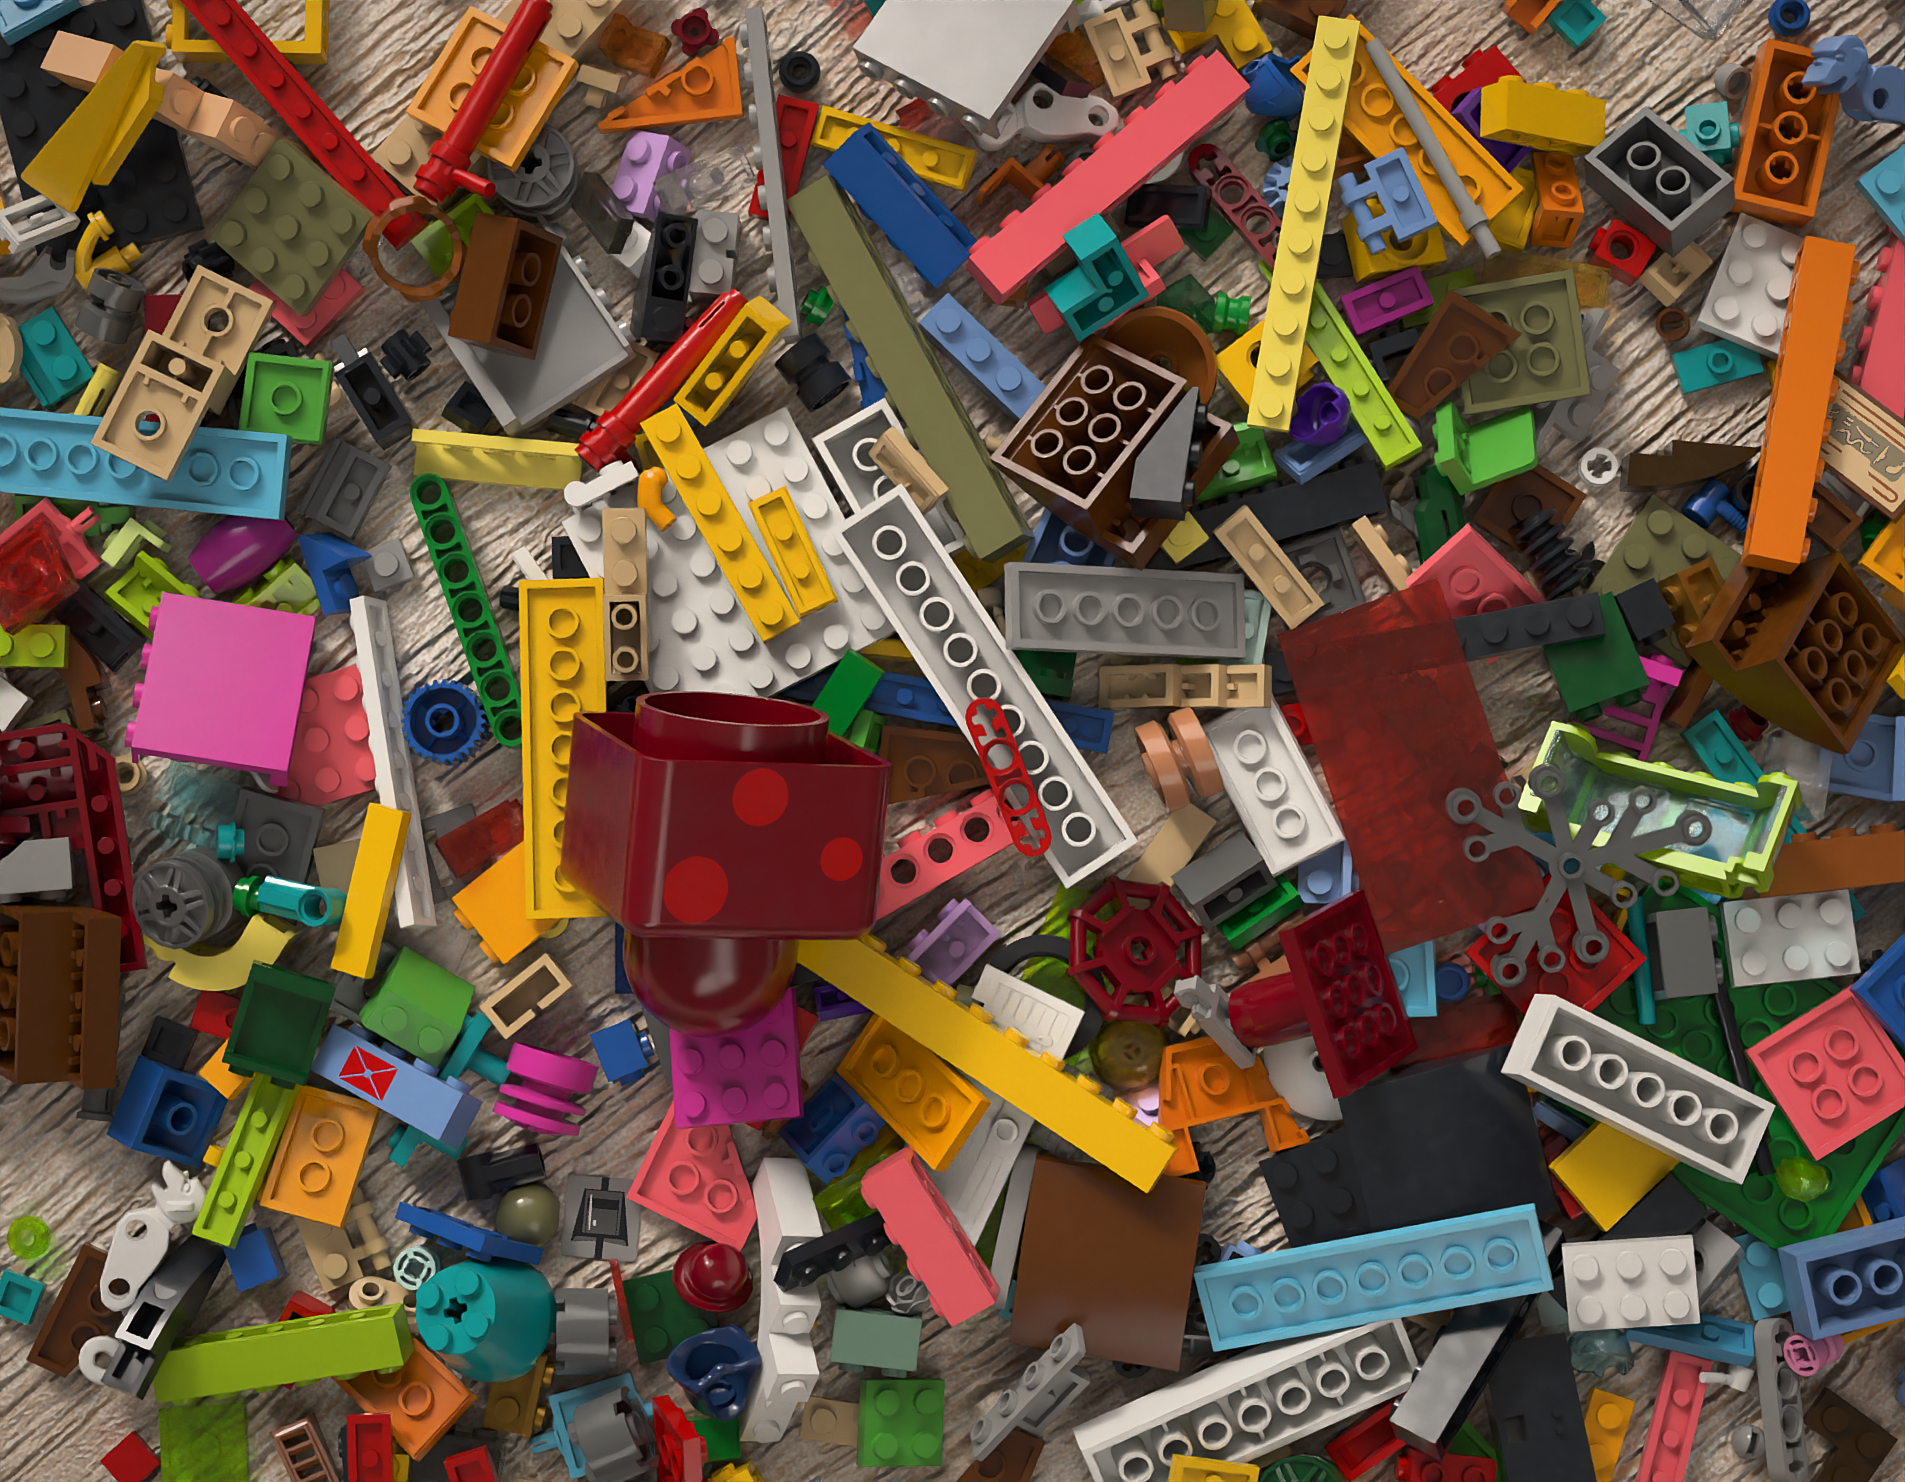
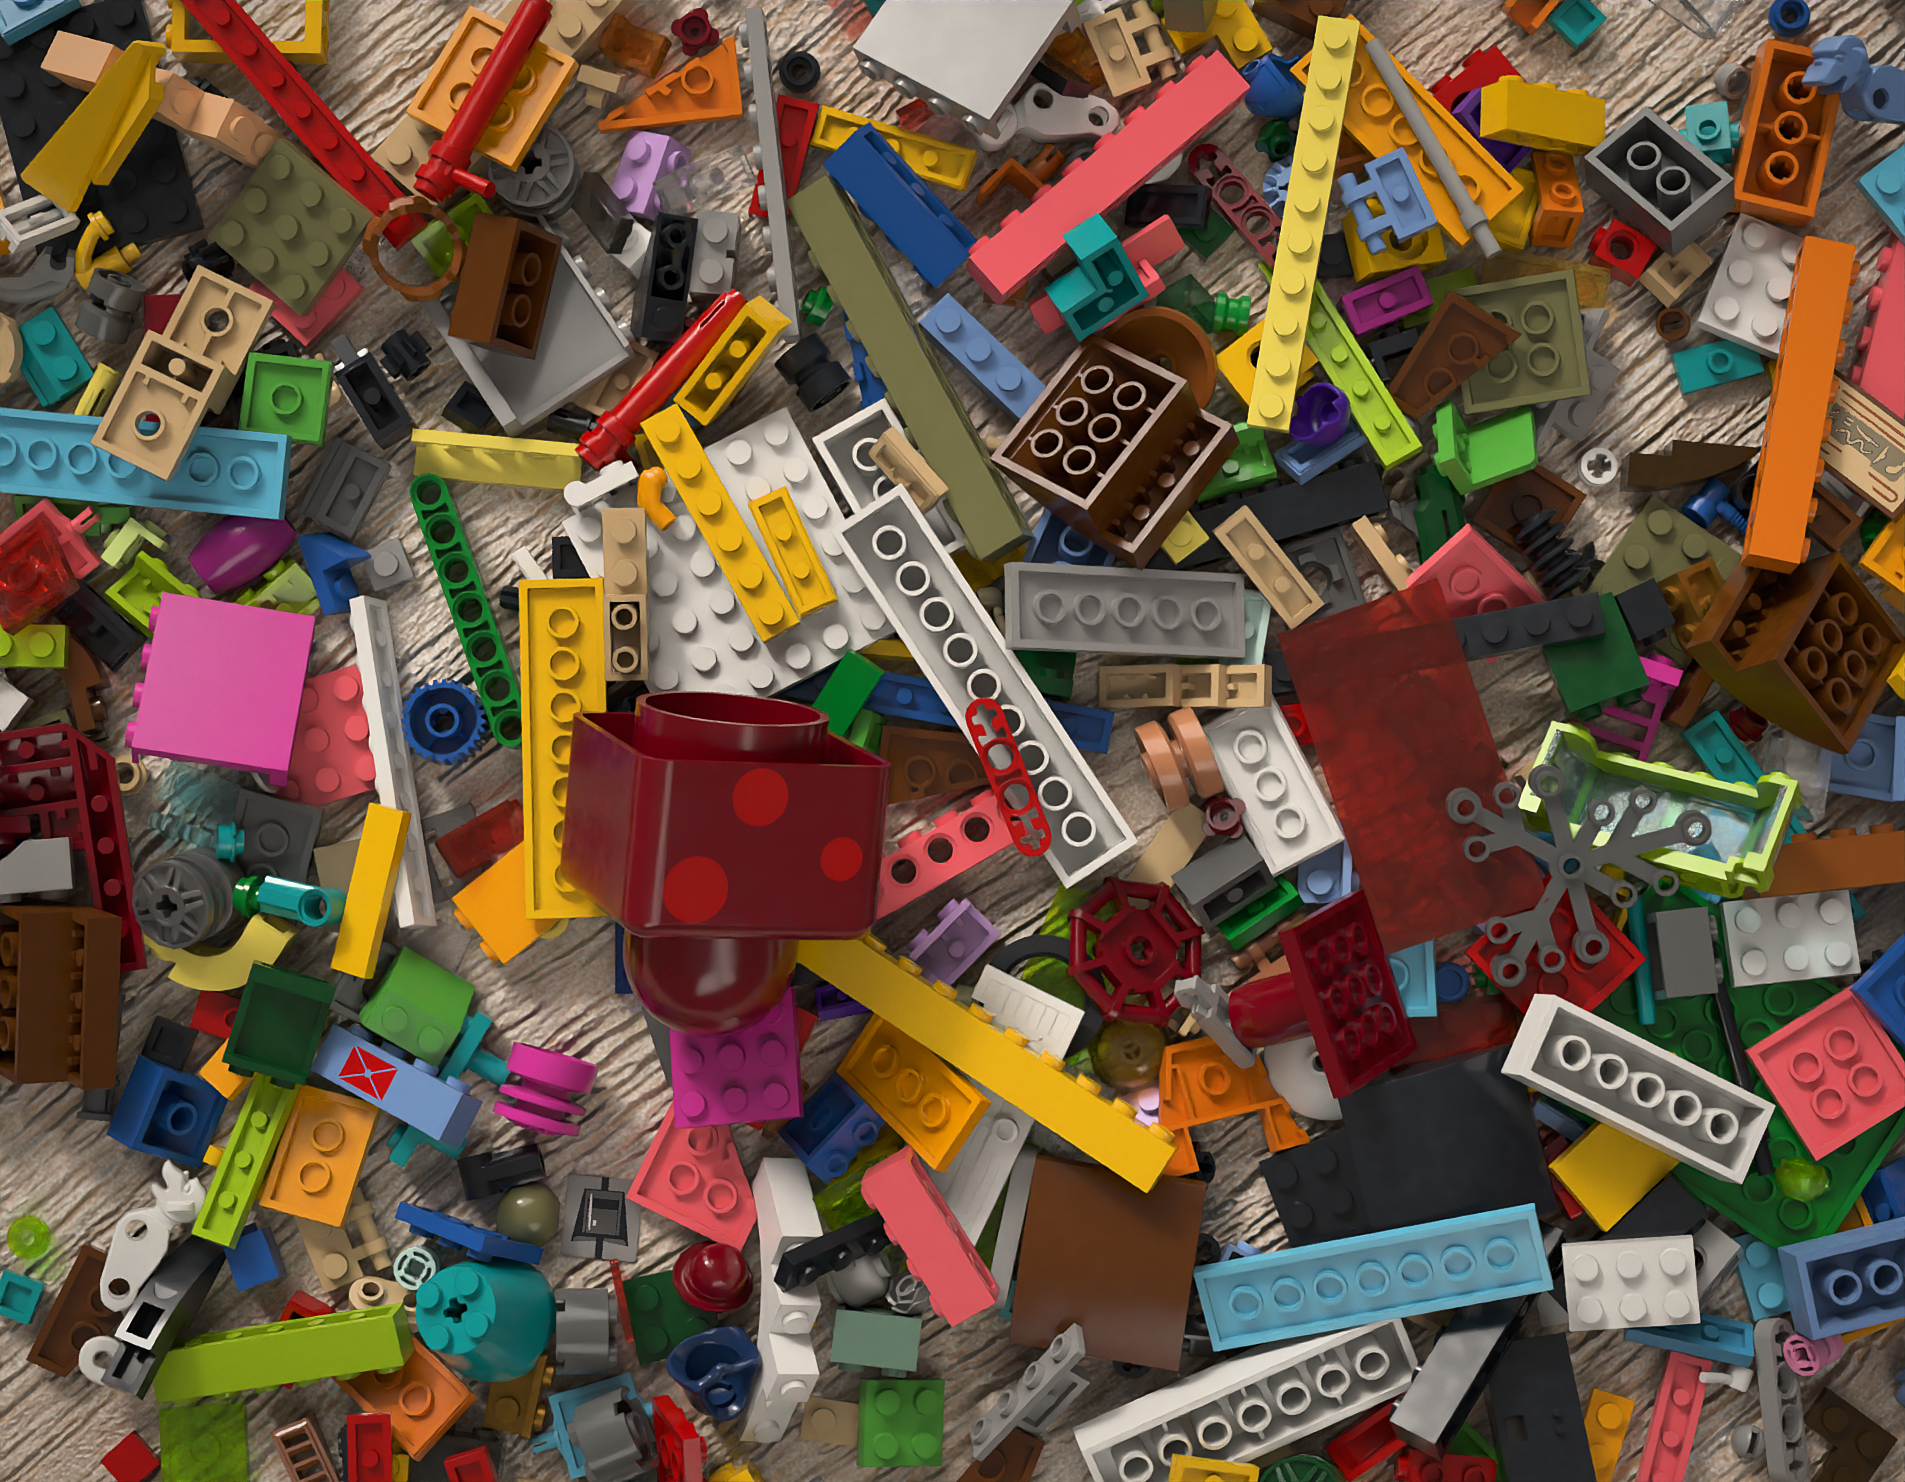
tan piece [479,953,578,1040] -> none
blue brick [590,1019,654,1086] -> none
green brick [685,1415,741,1462] -> none
slope [1130,386,1208,521] -> none
clear light blue hair [1567,1329,1635,1378] -> none
none -> plate [1202,796,1246,839]

